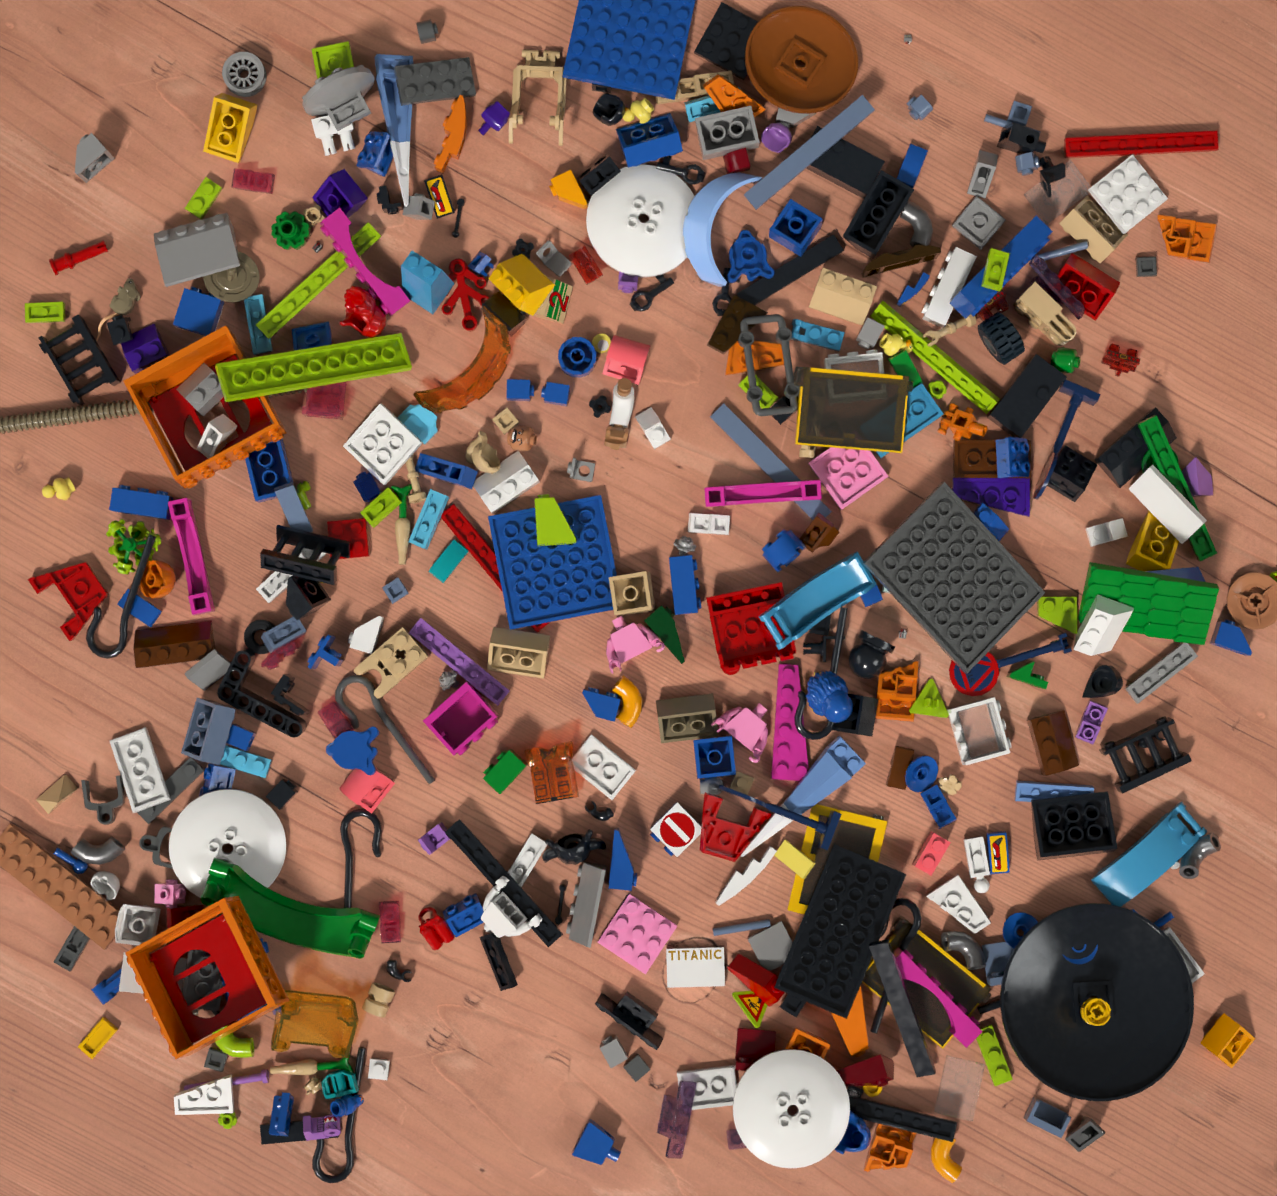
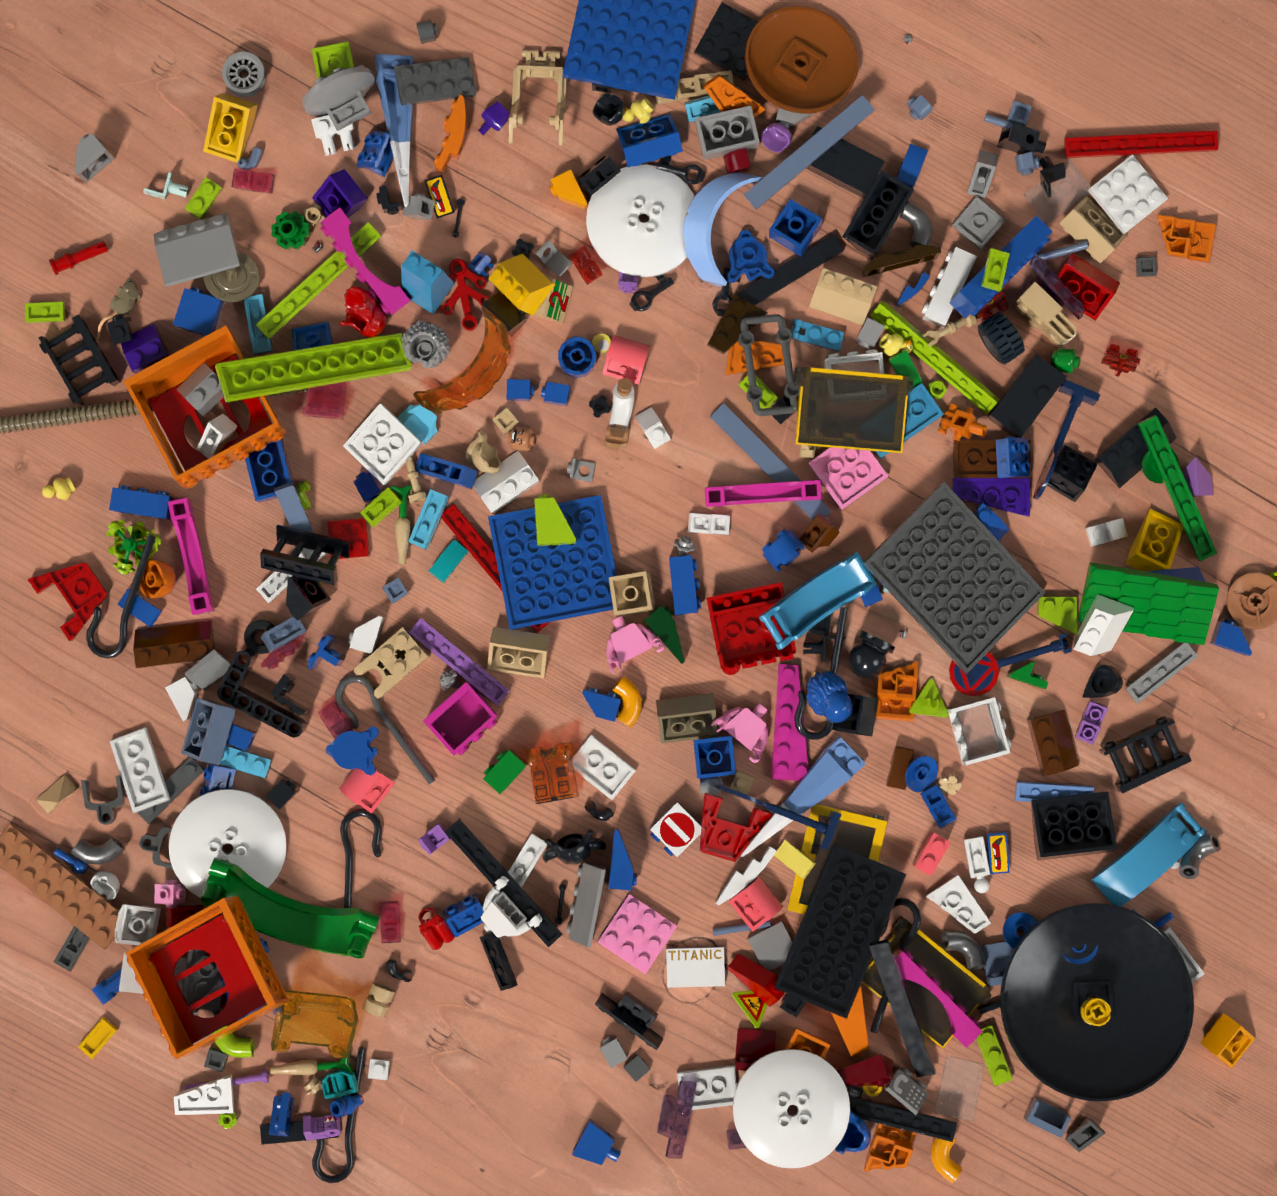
white tile [1129,465,1207,544] -> none
none -> light aqua bracket [143,172,189,200]
none -> white slope [165,677,198,722]
none -> sand blue arm [237,147,263,171]
none -> light grey hair [402,321,450,368]
none -> coral brick [729,876,783,932]
none -> light grey slope [884,1066,928,1115]

